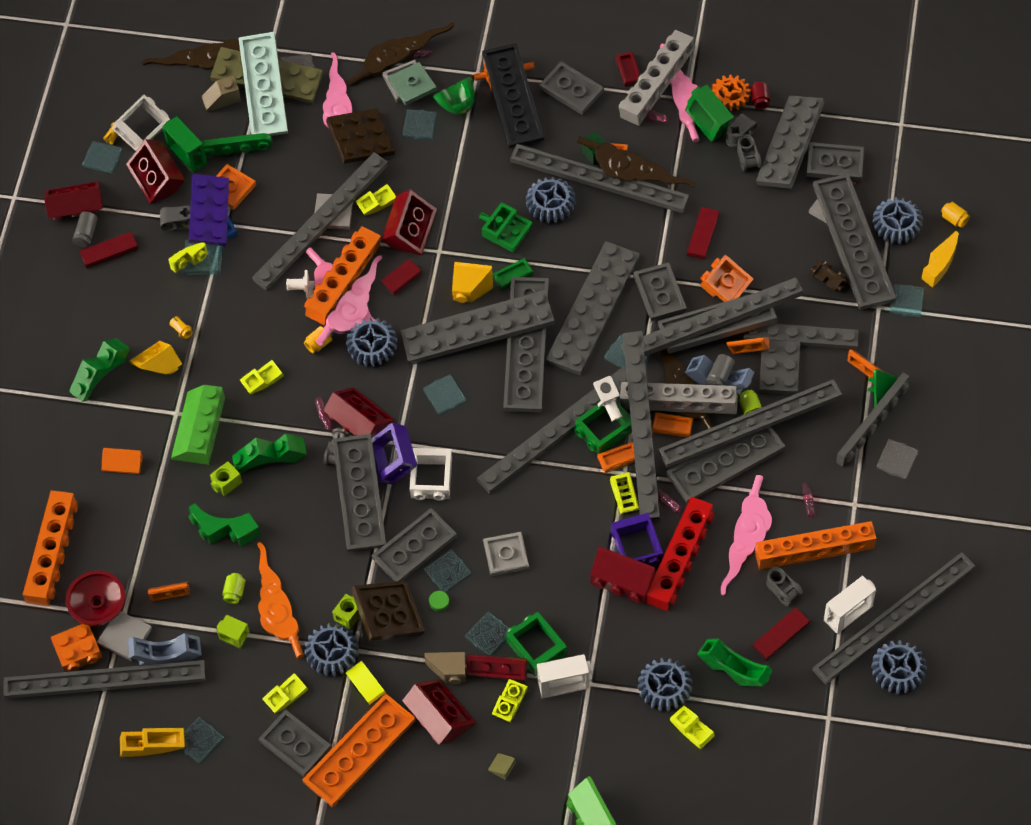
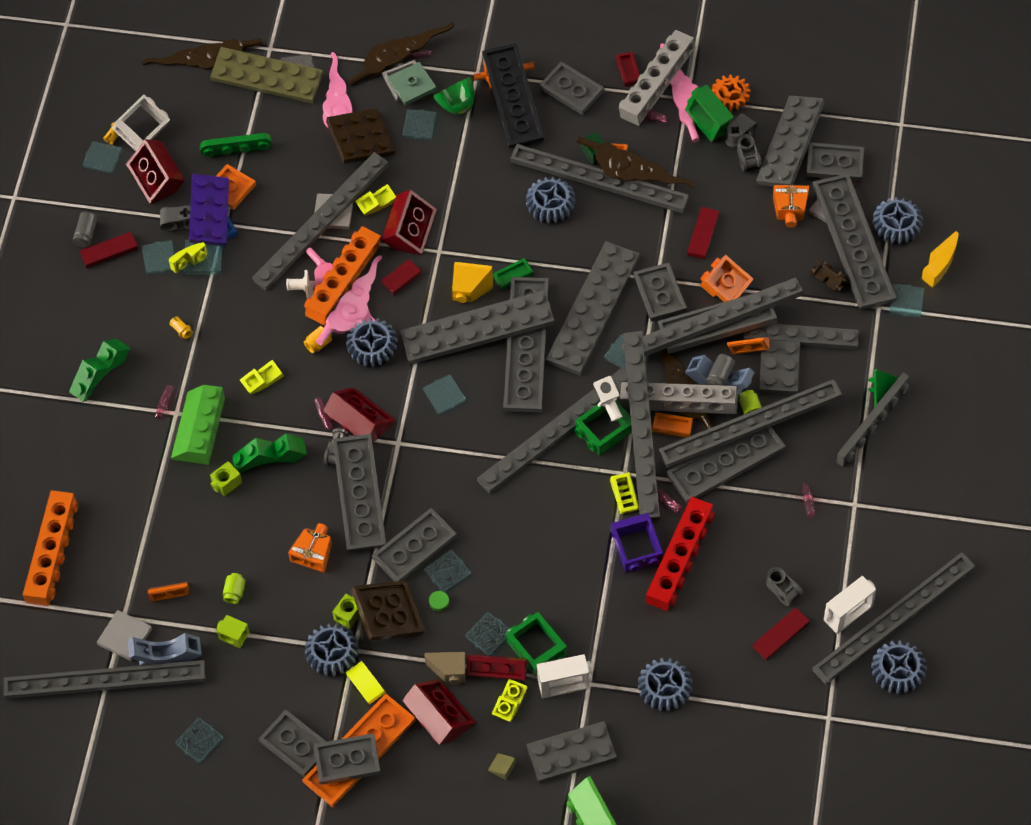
dark red slope [44,181,103,220] -> none
orange plate [50,624,103,672] -> none
dark red dish [66,570,126,626] -> none
orange slope [101,448,143,474] -> none
yellow slope [120,728,185,757] -> none
yellow slope [129,341,182,374] -> none
green window [162,116,207,173] -> none
green arch [188,504,261,547] -> none
dark tan slope [202,76,241,112] -> none
light aqua plate [239,32,288,136] -> none
orange piece [257,542,304,659] -> none
neon yellow slope [262,673,308,714] -> none
dark purple window [372,423,418,485] -> none
white window [410,448,452,501] -> none
green plate [479,202,533,253] -> none
light grey tile [483,532,529,576] -> none
dark red slope [590,546,655,604] -> none
orange tile [597,442,635,473] -> none
neon yellow slope [670,706,715,749] -> none
green arch [697,639,773,686] -> none
bright pink piece [721,475,772,596] -> none
dark red brick [750,82,770,110] -> none
orange brick [755,521,877,570] -> none
orange slope [847,349,884,378] -> none
clear piece [876,439,918,479] -> none
yellow brick [941,202,970,228] -> none
none -> clear light blue piece [142,240,174,274]
none -> clear pink piece [155,385,173,419]
none -> orange torso [288,523,332,573]
none -> dark grey plate [313,733,381,785]
none -> dark grey plate [526,721,617,783]
none -> orange torso [773,185,809,228]

